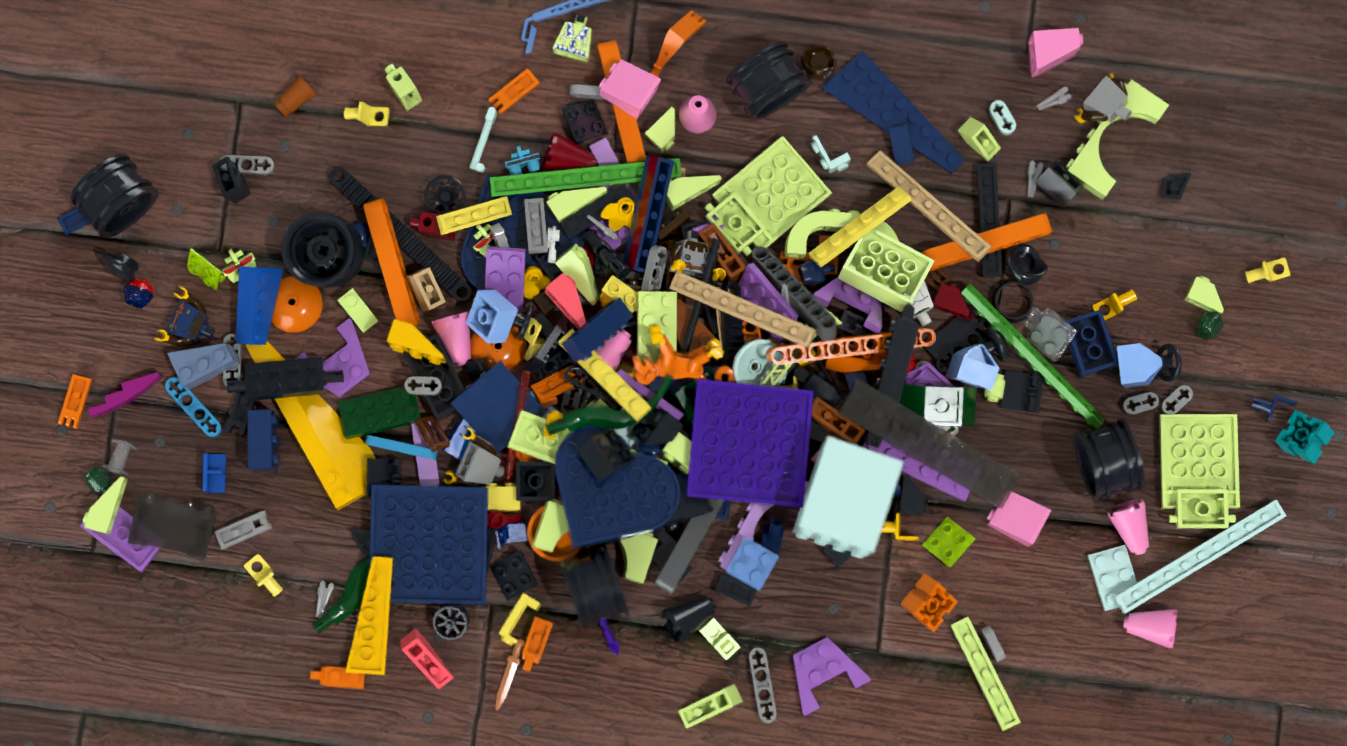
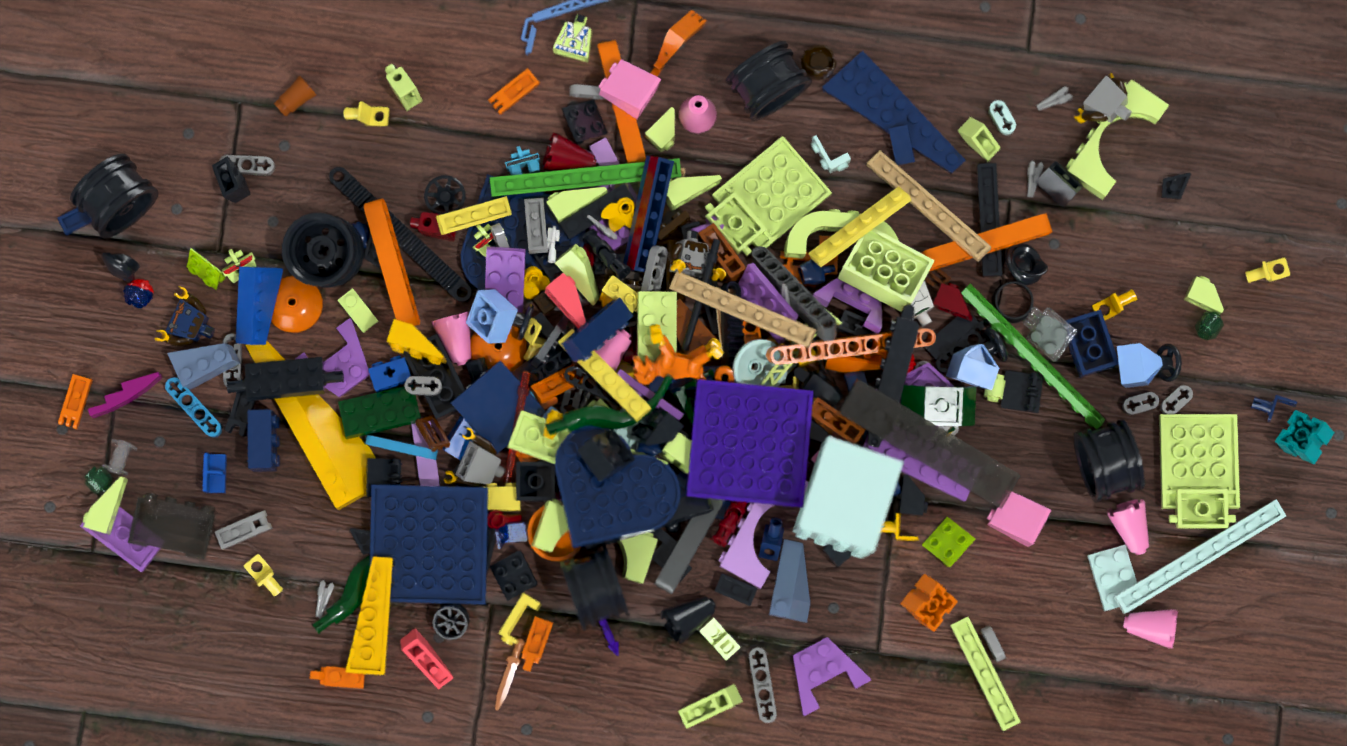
tan brick [406,267,446,311] -> none
light aqua hinge [469,107,497,173] -> none
medium blue brick [726,537,779,591] -> none
bright pink slope [1028,28,1083,77] -> none
none -> blue brick [368,356,413,393]
none -> dark red piece [711,501,748,547]
none -> sand blue wedge [769,539,810,623]

